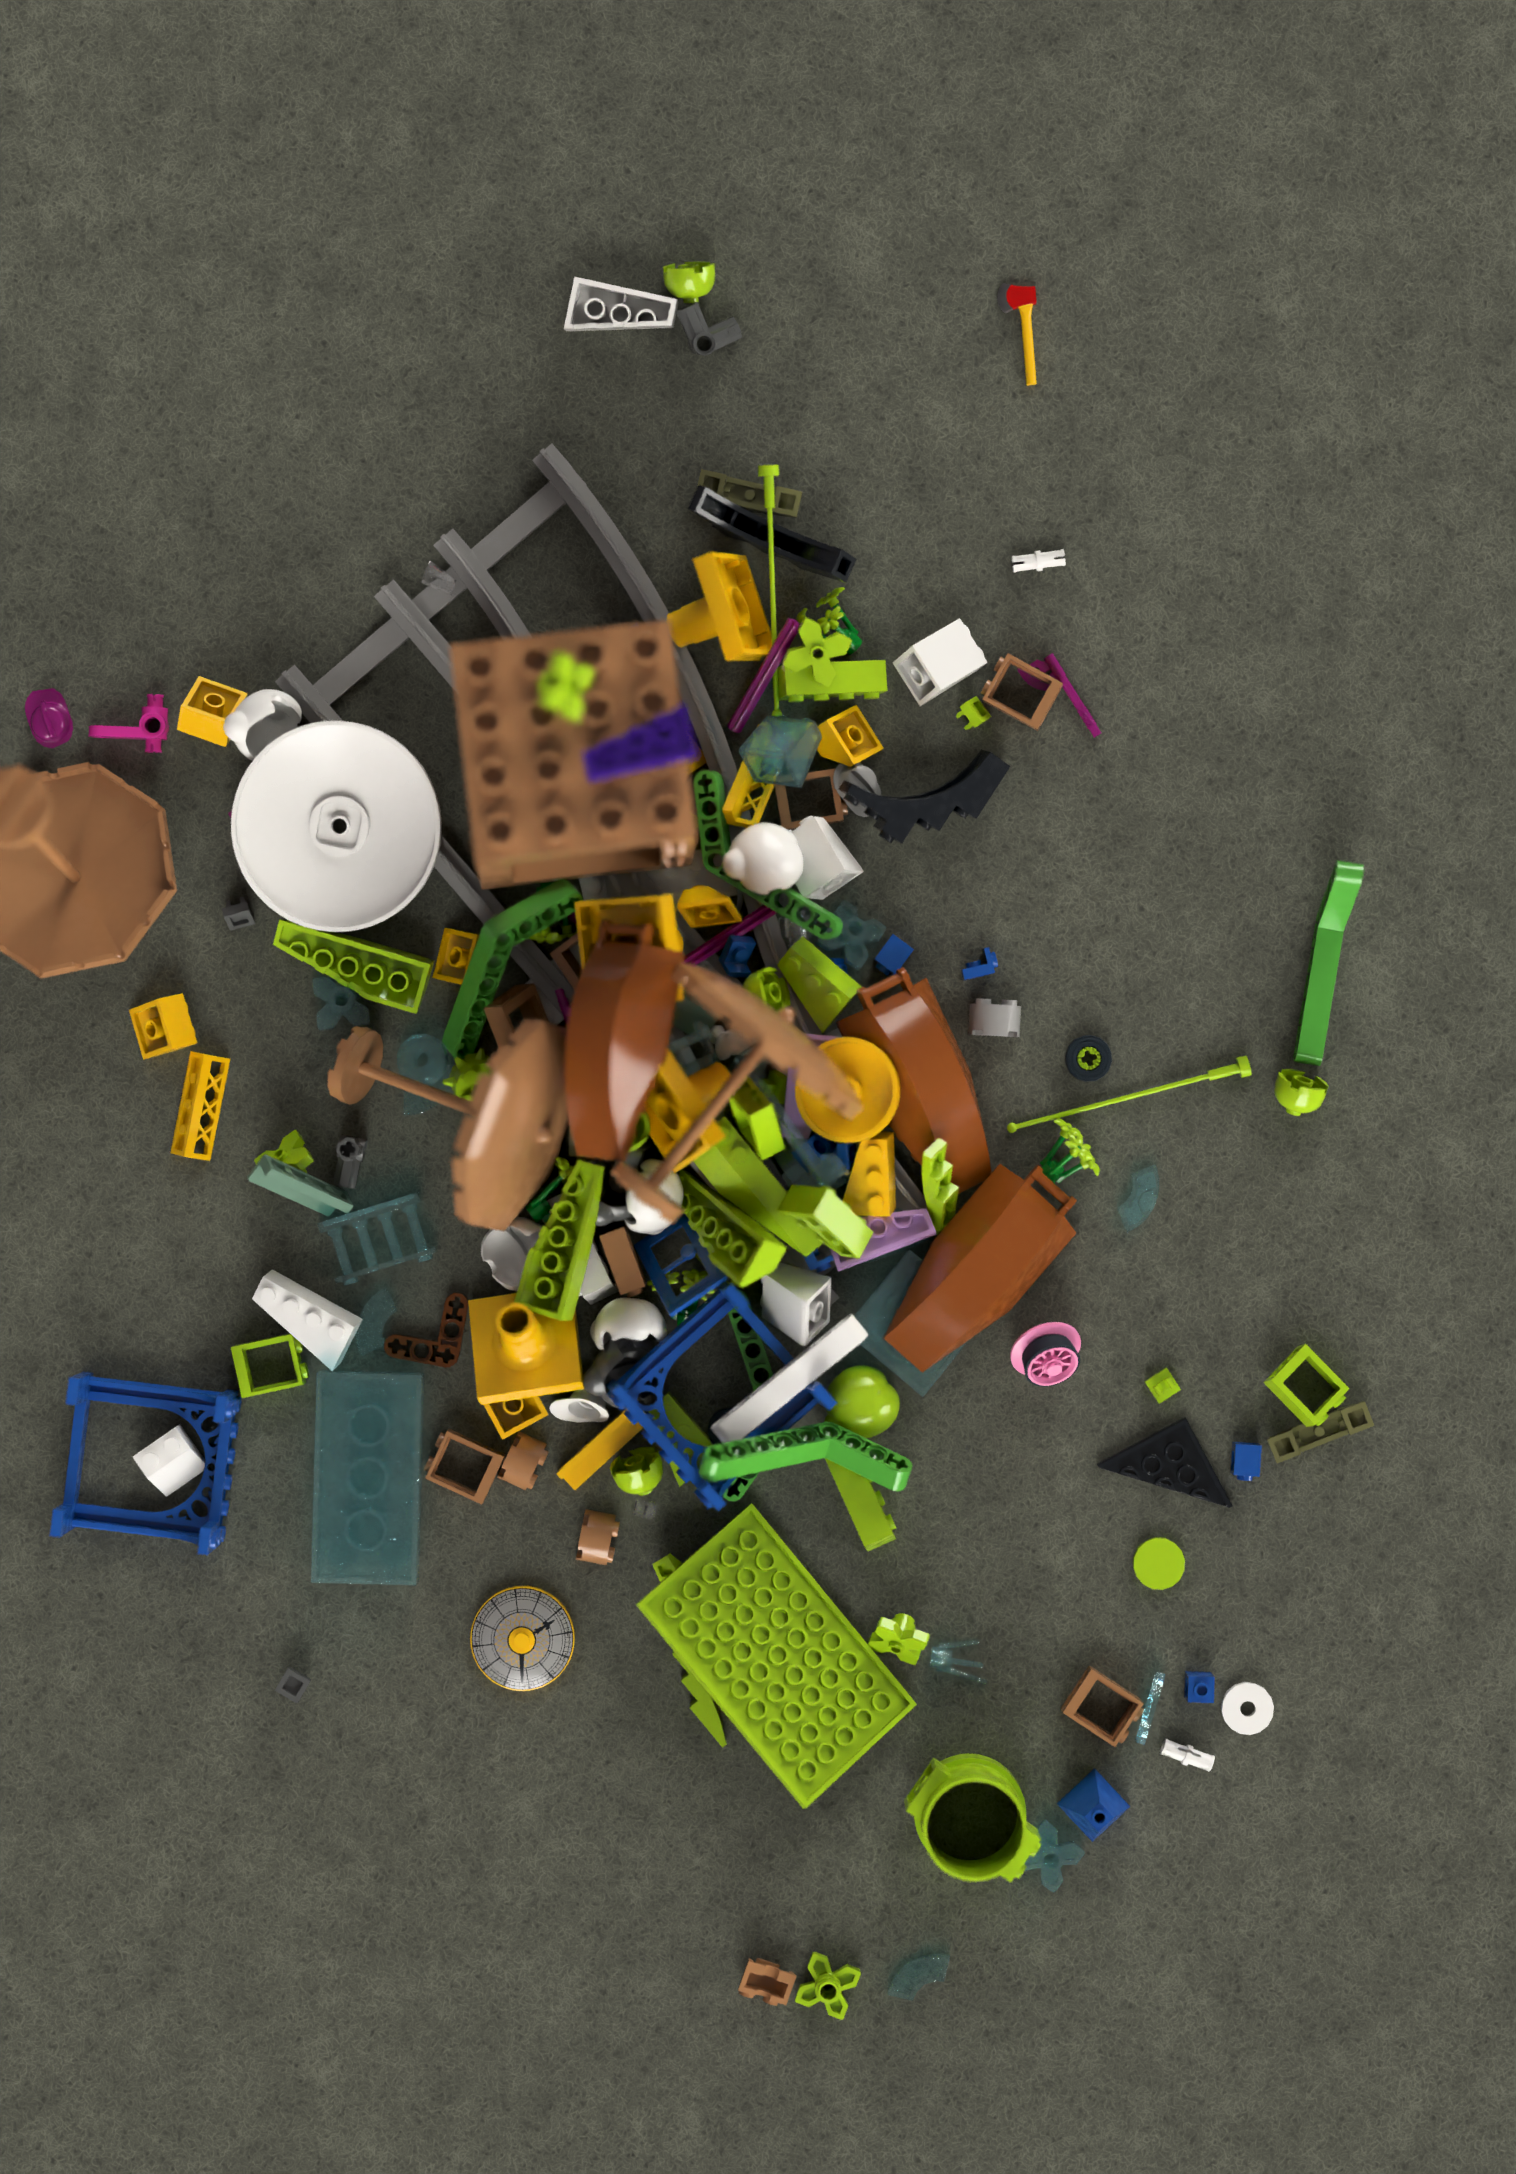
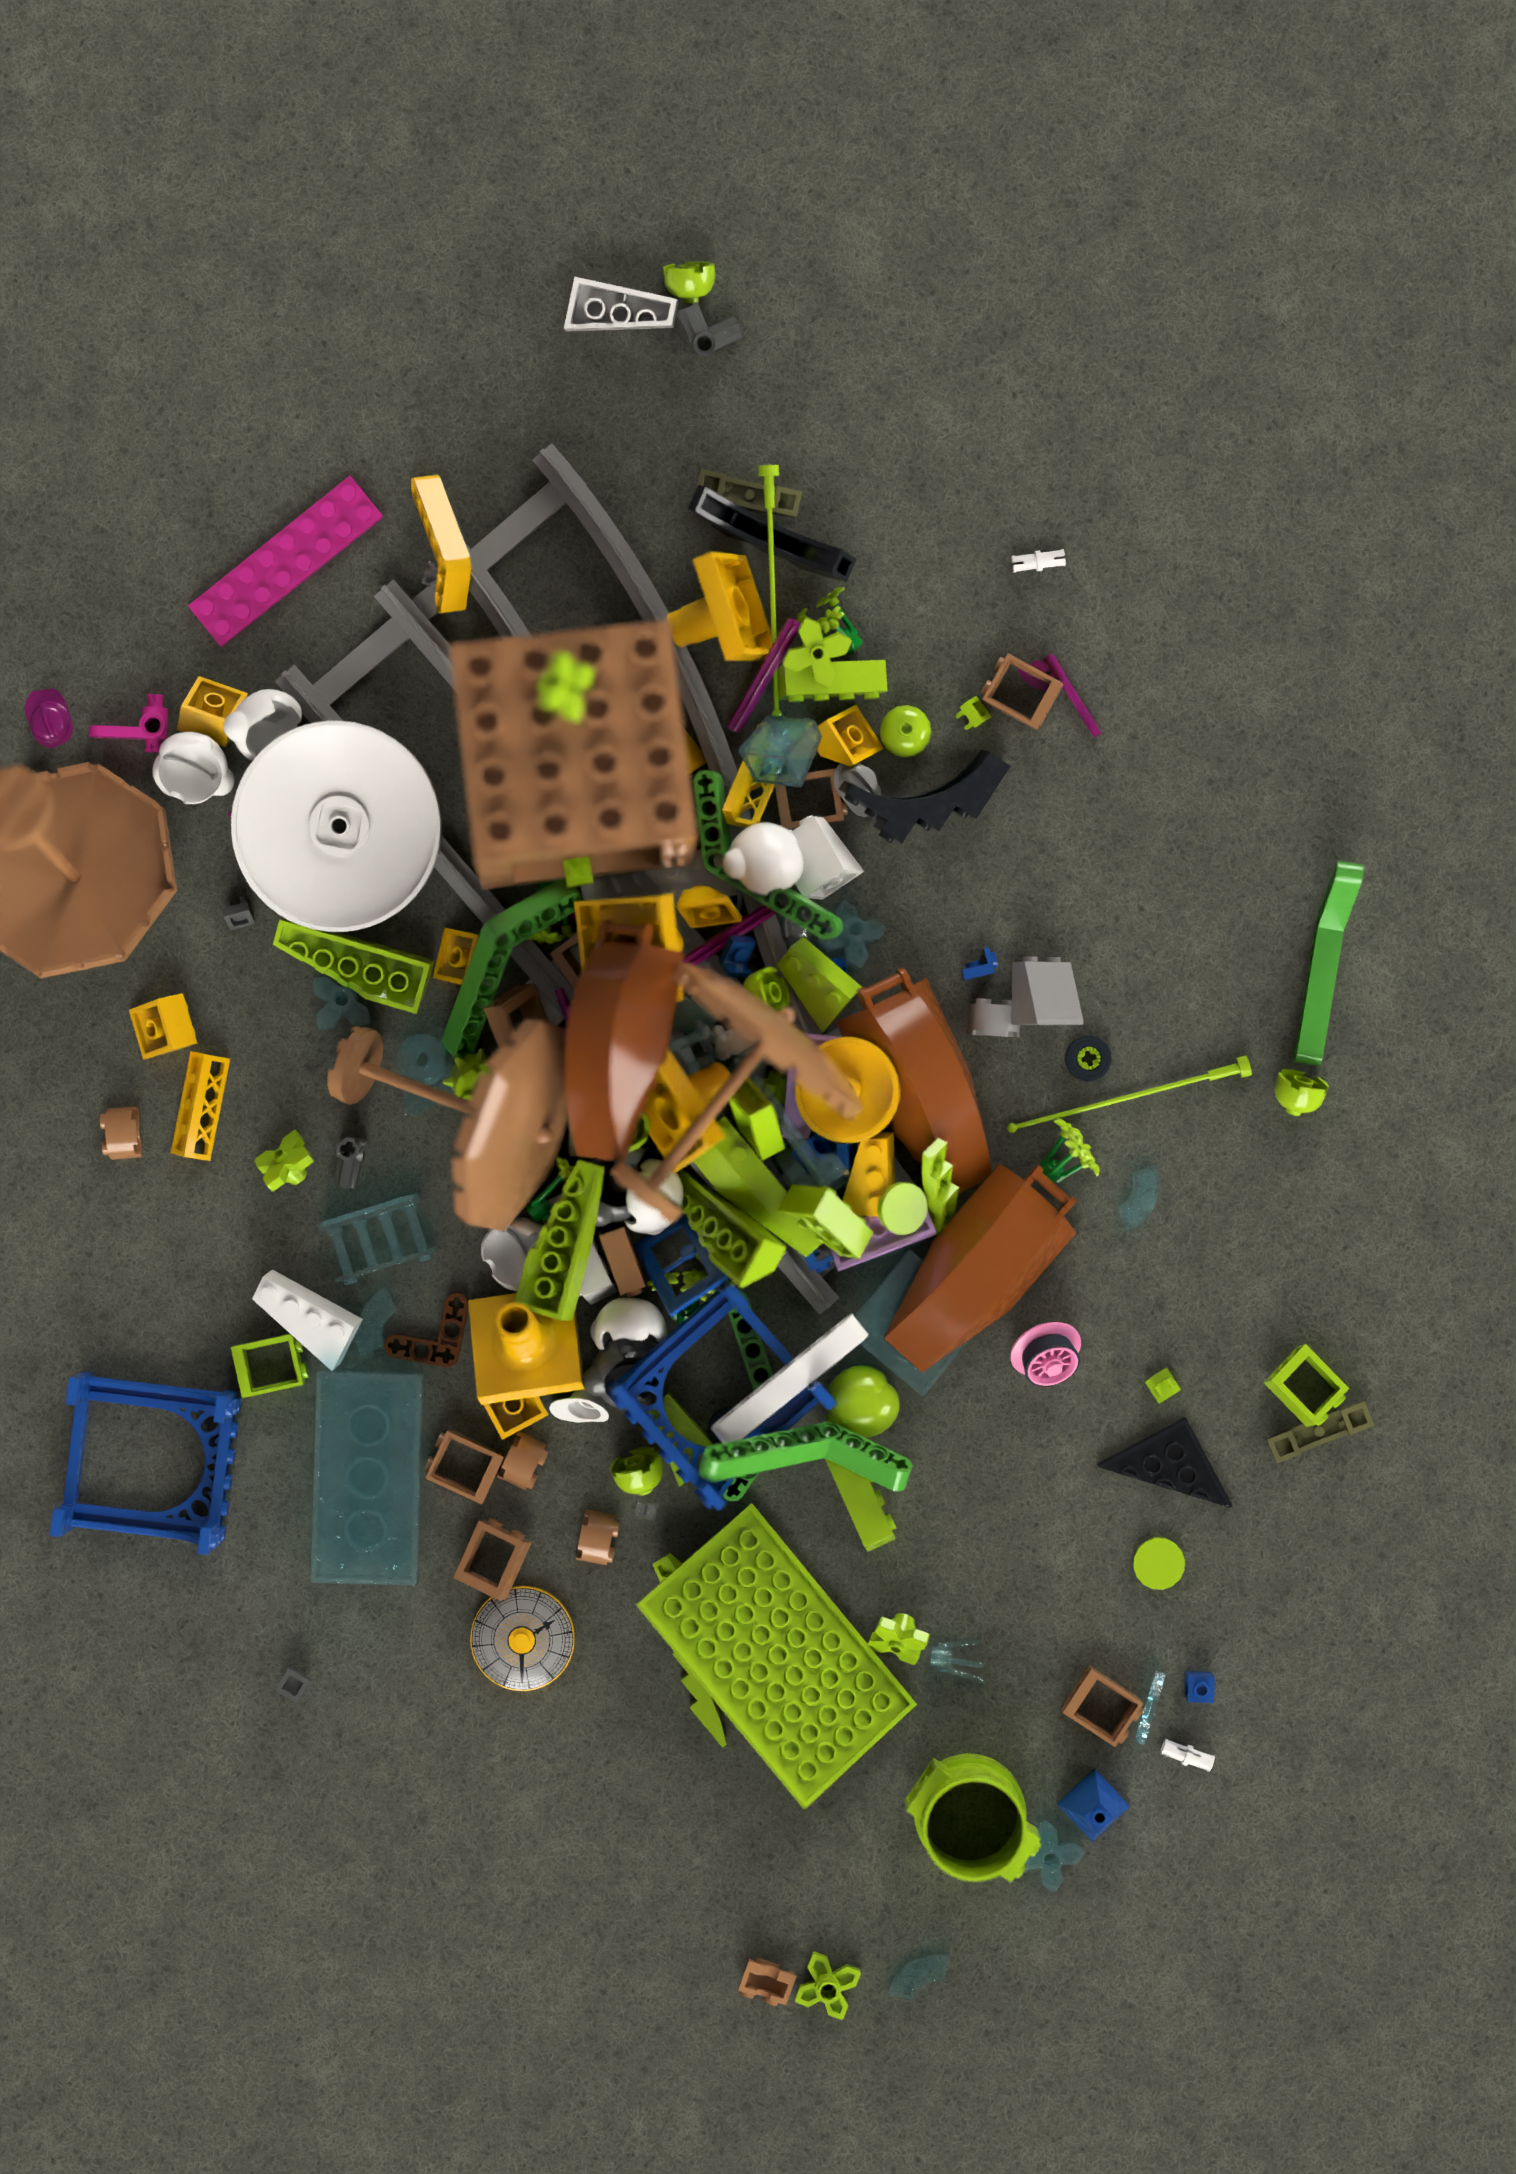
white slope [133,1424,210,1497] -> none
sand green panel [247,1154,354,1216] -> none
yellow fence [556,1408,646,1490] -> none
dark purple wing [582,703,697,783] -> none
white slope [760,1262,831,1346] -> none
blue brick [874,934,914,976] -> none
white slope [893,618,988,706] -> none
piece [997,283,1037,385] -> none
white tile [1221,1682,1274,1735] -> none
blue brick [1230,1441,1262,1481] -> none
none -> medium nougat cylinder [100,1106,143,1160]
none -> white piece [152,732,235,804]
none -> dark pink plate [188,476,383,647]
none -> yellow beam [411,474,471,614]
none -> medium nougat window [453,1518,532,1600]
none -> lime tile [563,856,594,888]
none -> lime tile [877,1182,928,1235]
none -> lime cylinder [879,705,932,758]
none -> light grey slope [1012,957,1083,1025]

